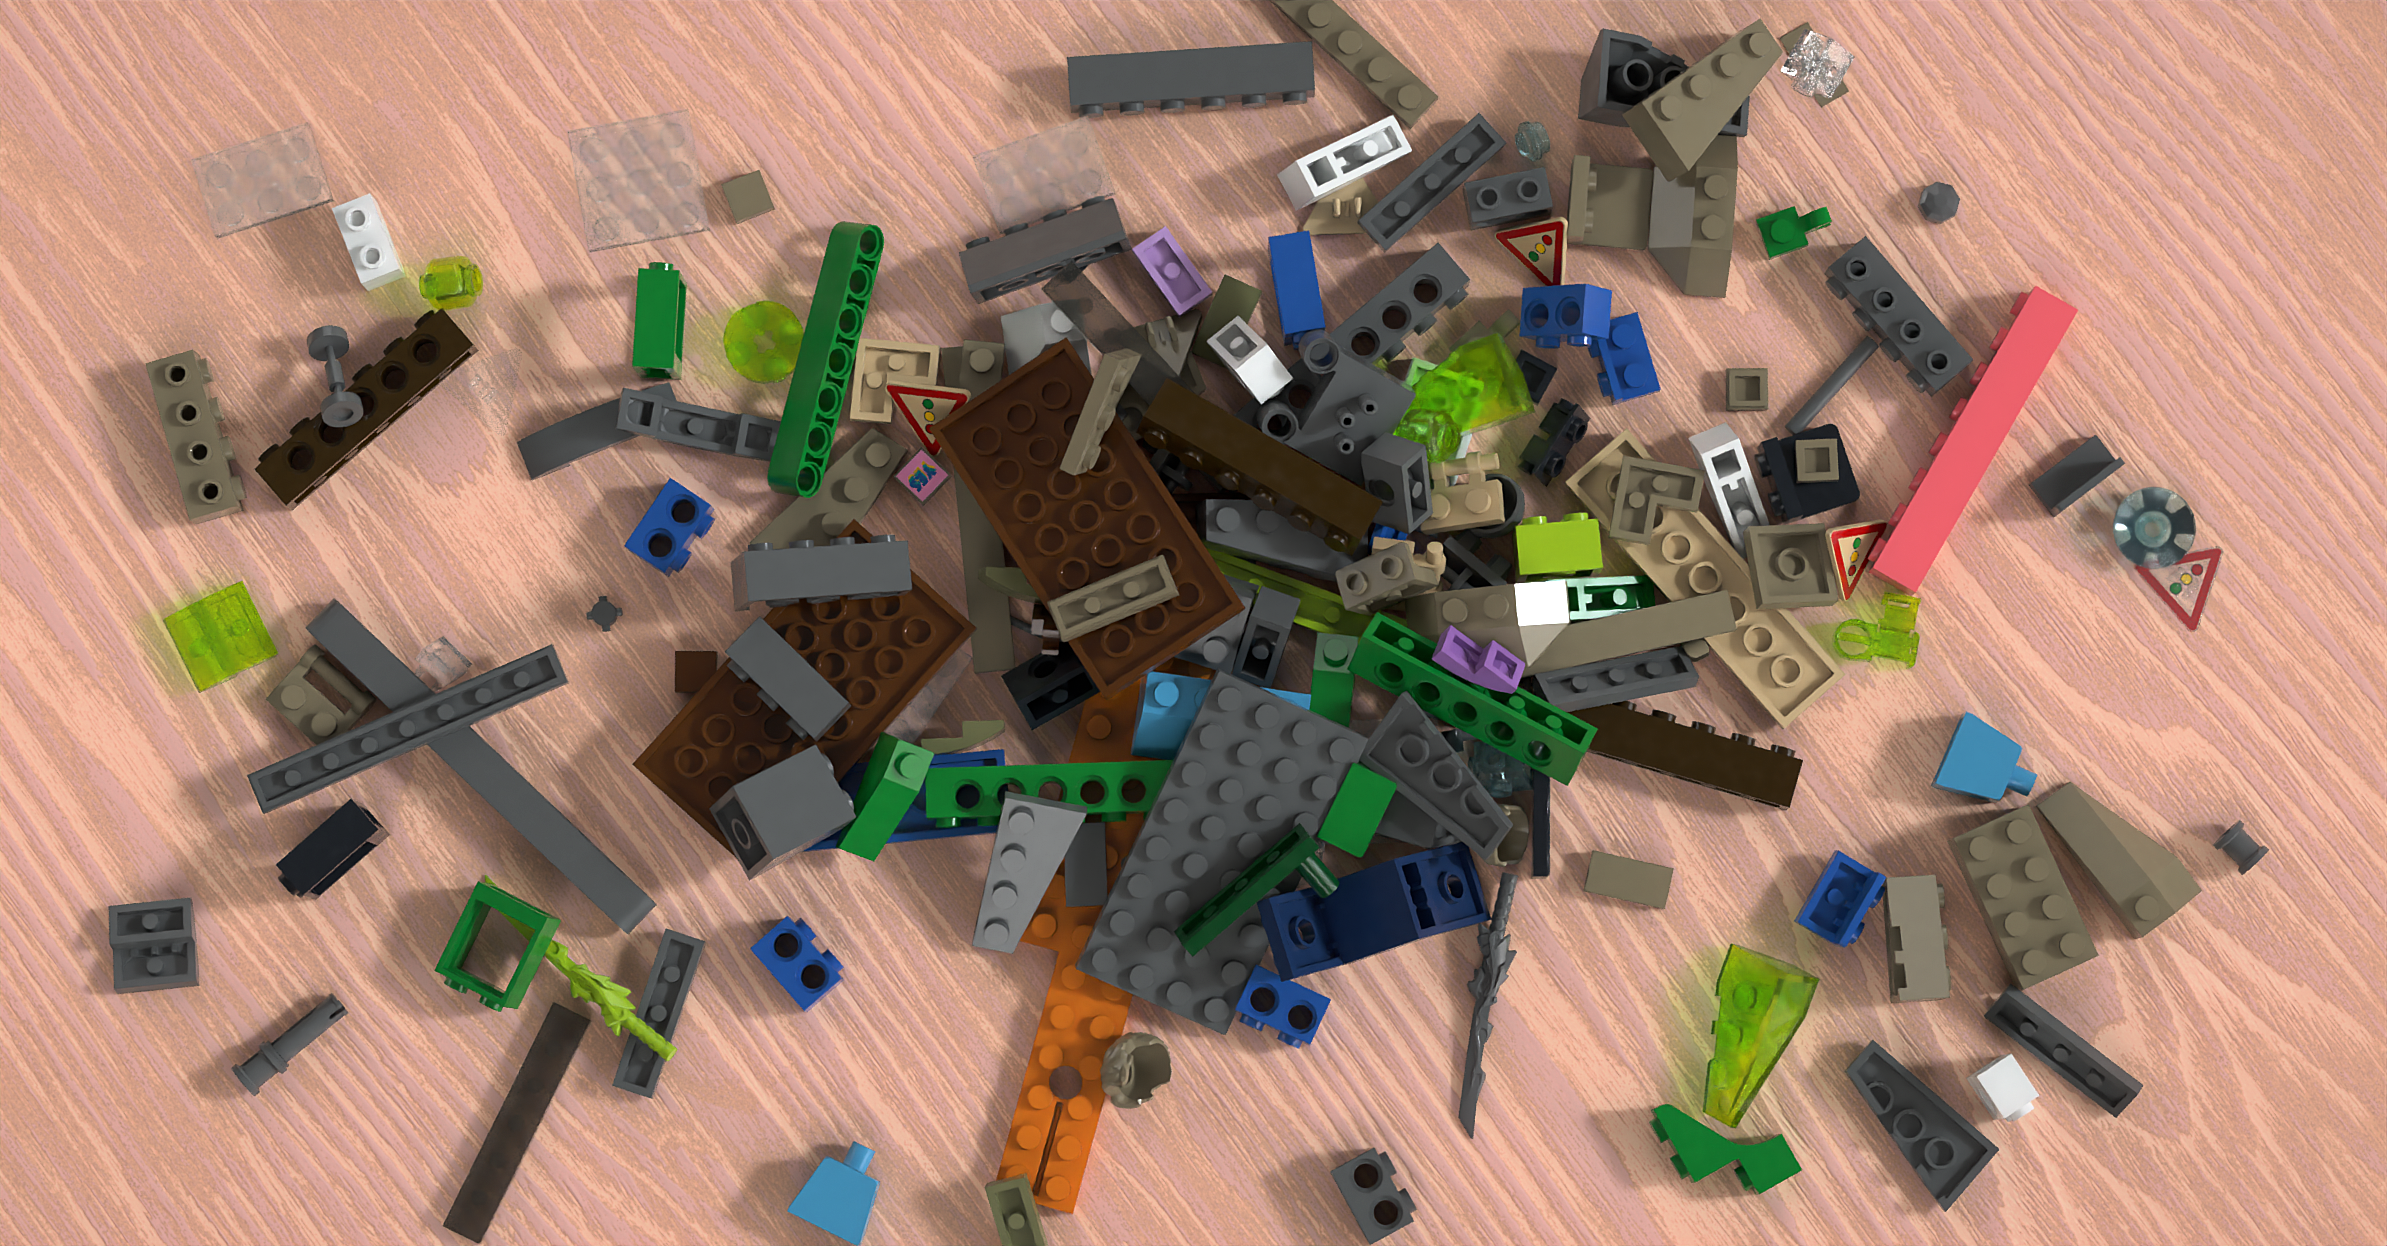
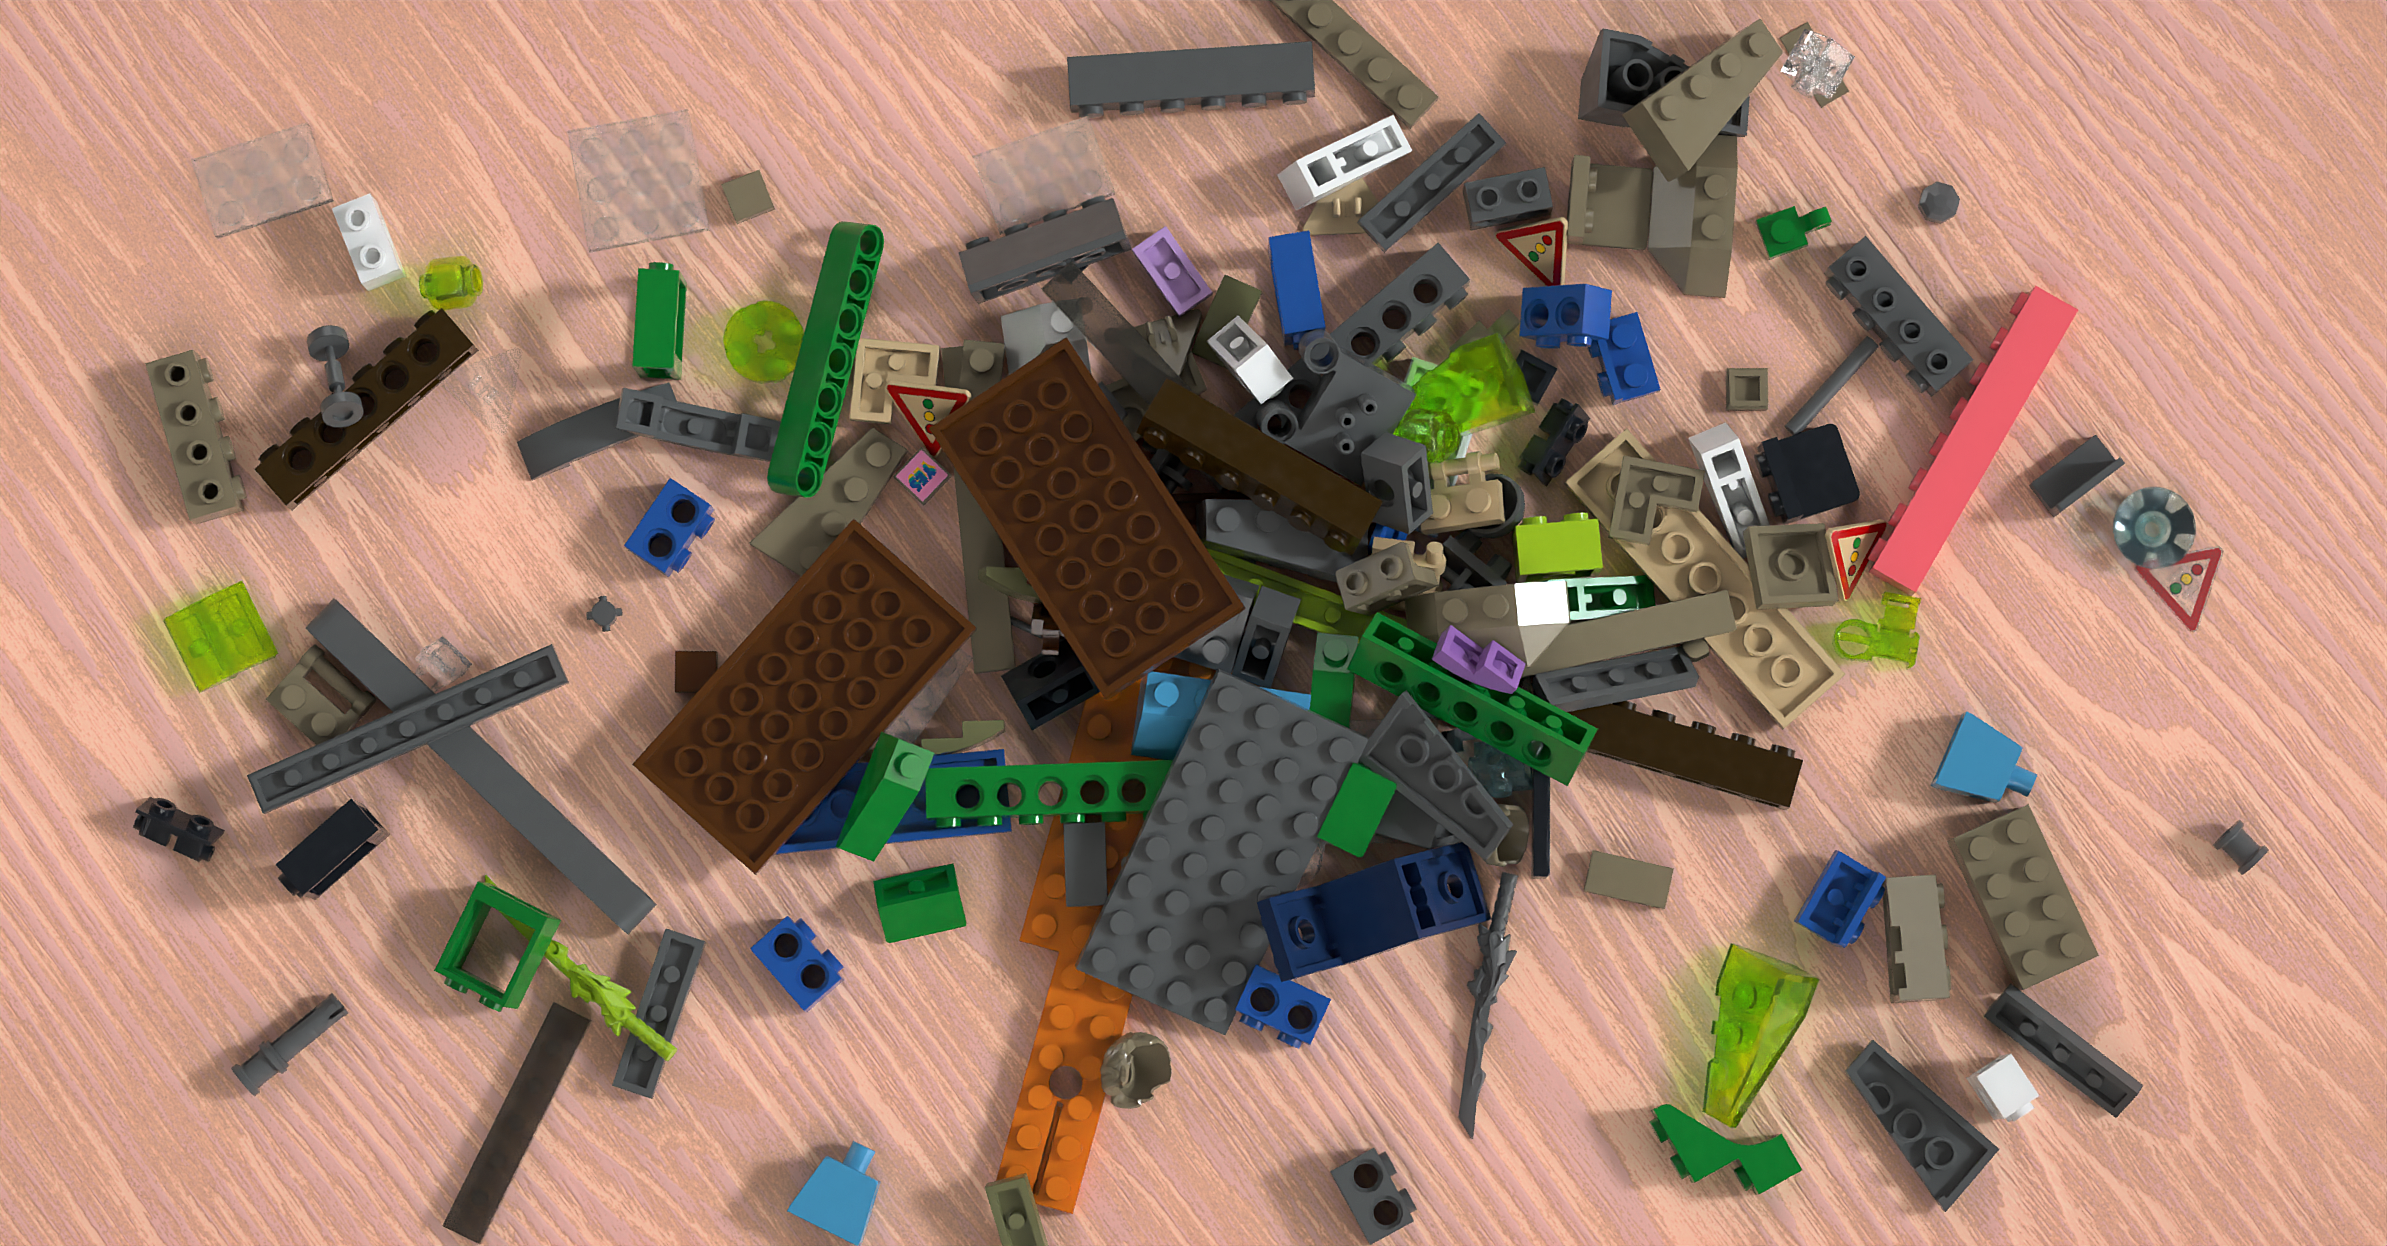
dark grey slope [108,898,199,994] -> none
dark grey slope [709,745,856,881] -> none
dark grey brick [725,616,851,742] -> none
dark grey wedge [731,535,912,611] -> none
wing [972,791,1087,954] -> none
dark tan tile [1047,555,1179,642] -> none
dark tan wing [1060,348,1142,475] -> none
dark green piece [1174,823,1339,957] -> none
clear light blue plate [1515,121,1550,162] -> none
dark tan plate [1794,439,1839,483] -> none
dark tan wedge [2036,782,2202,939] -> none
none -> black hinge [133,797,225,862]
none -> green panel [873,863,967,943]

